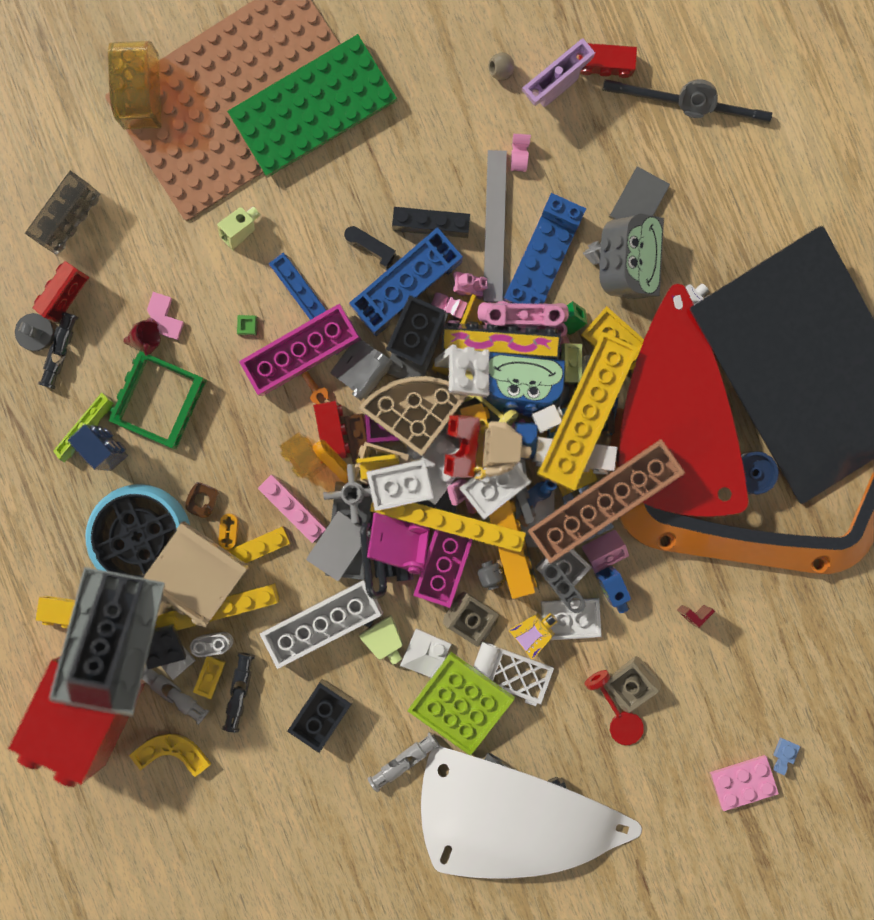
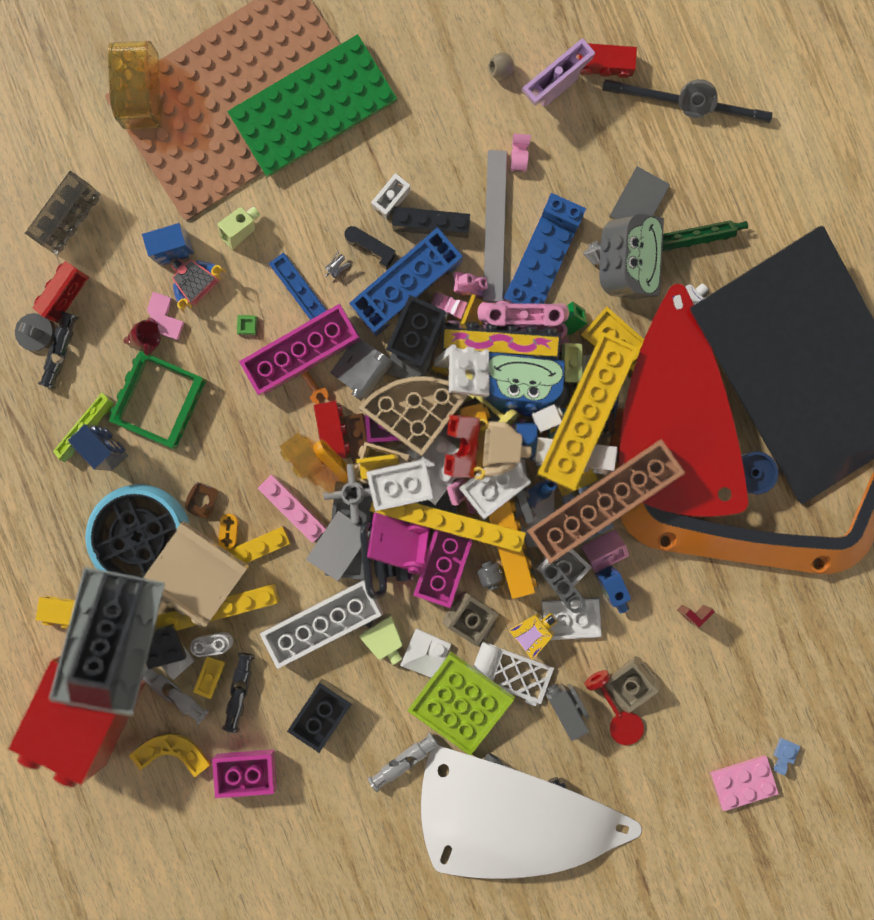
none -> blue brick [142,223,194,265]
none -> torso [171,258,226,313]
none -> dark pink brick [212,749,277,798]
none -> flat silver piece [324,250,352,278]
none -> white brick [371,173,411,220]
none -> dark grey brick [545,683,590,742]
none -> dark green plate [662,220,748,251]

